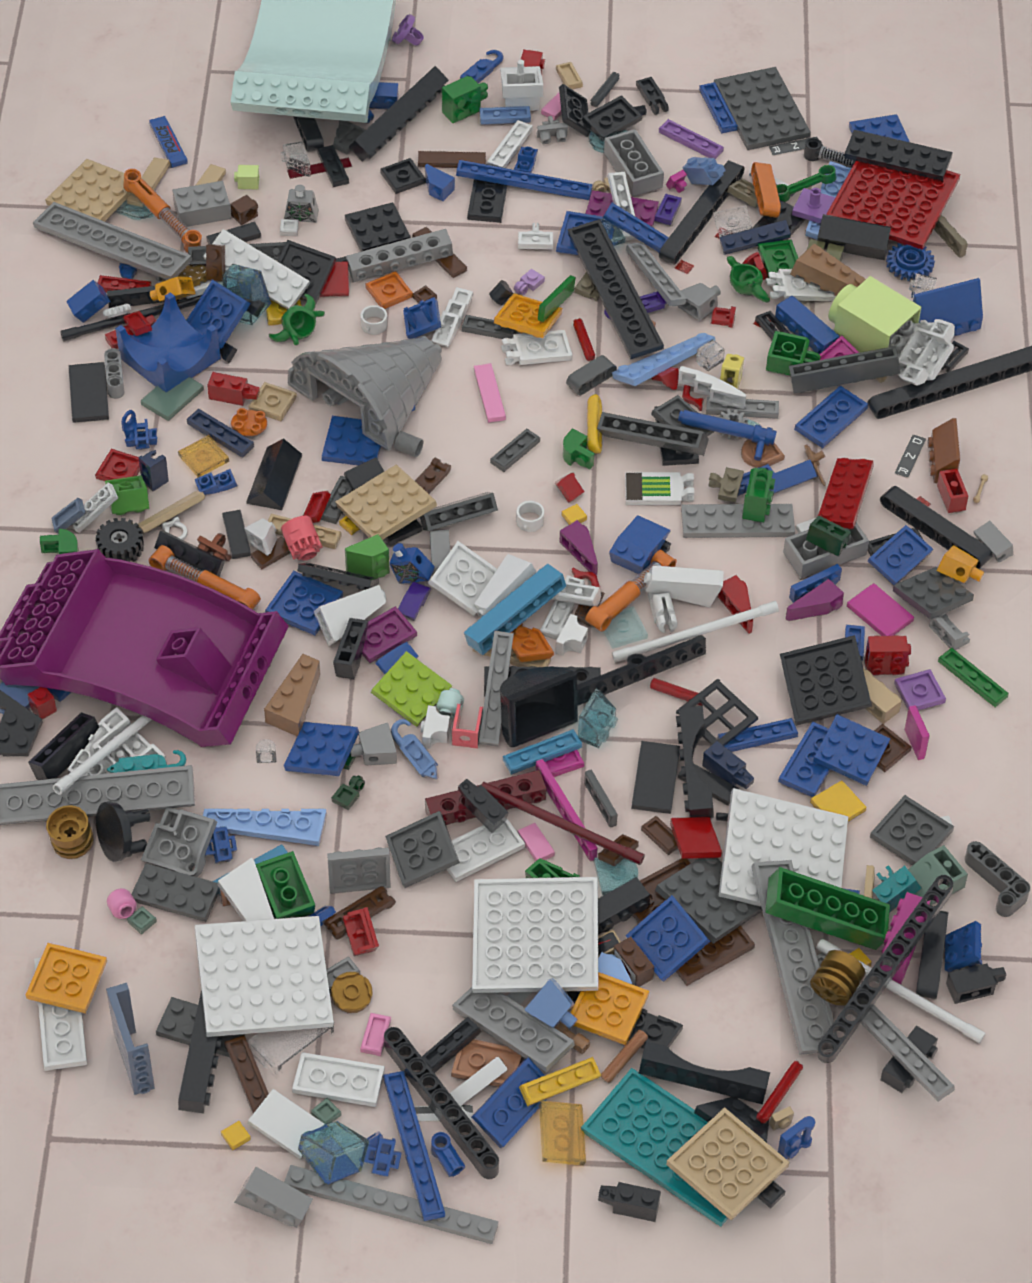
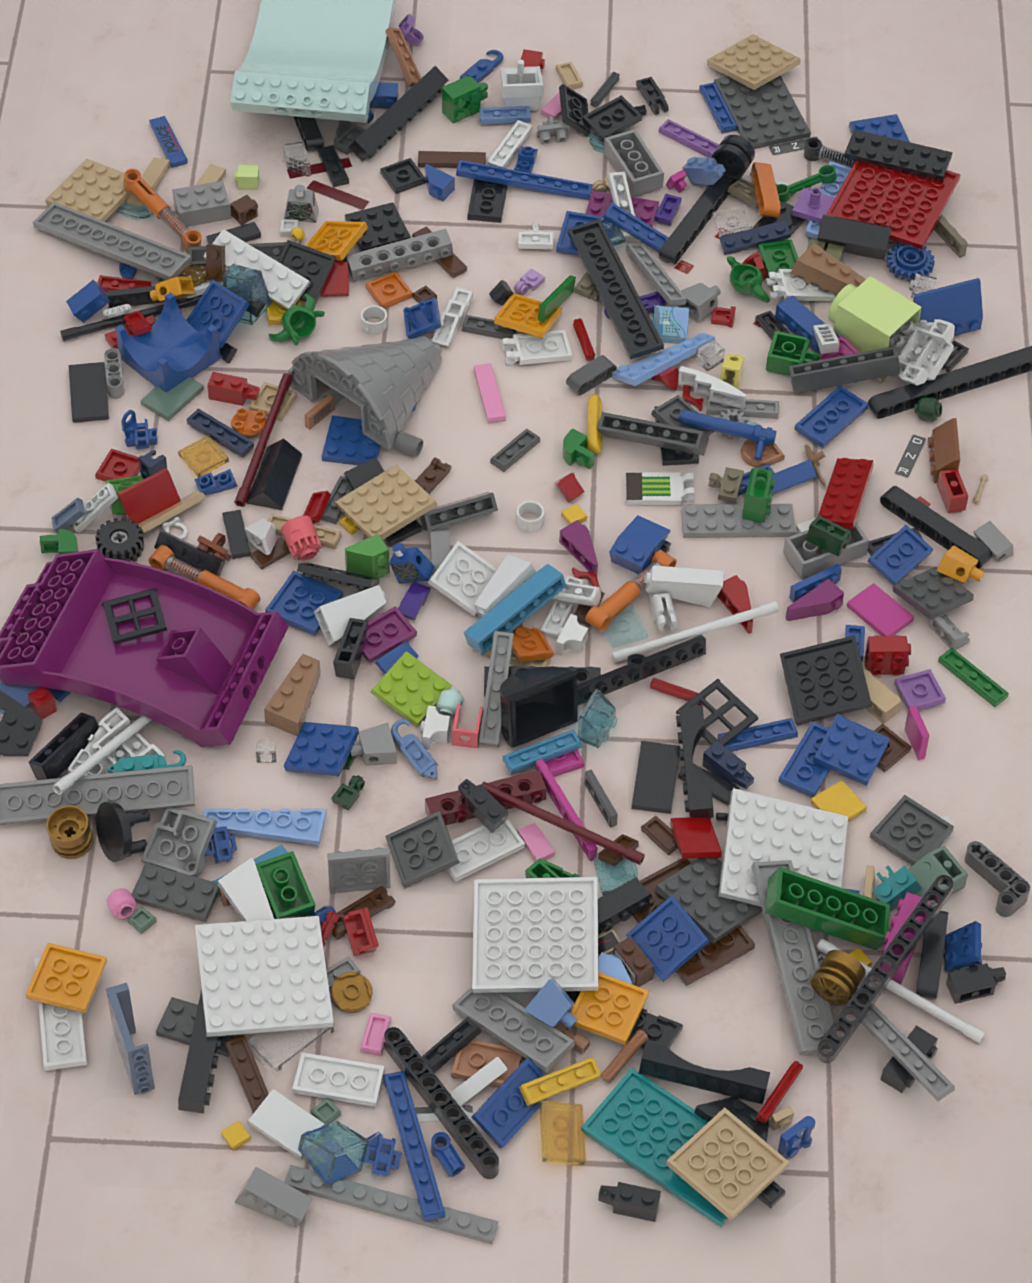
none -> black window [101,588,167,645]
none -> red tile [117,468,181,524]
none -> dark red piece [234,373,293,507]
none -> yellow hinge [291,228,305,243]
none -> nougat tile [305,395,335,430]
none -> light orange plate [306,221,368,261]
none -> dark red sticker [307,180,370,210]
none -> red axle [320,910,339,948]
none -> nougat tile [385,28,421,87]
none -> piece [653,305,690,343]
none -> tan plate [707,34,800,90]
none -> black wheel [712,135,755,179]
none -> white slope [813,324,839,354]
none -> dark green head [914,397,942,421]

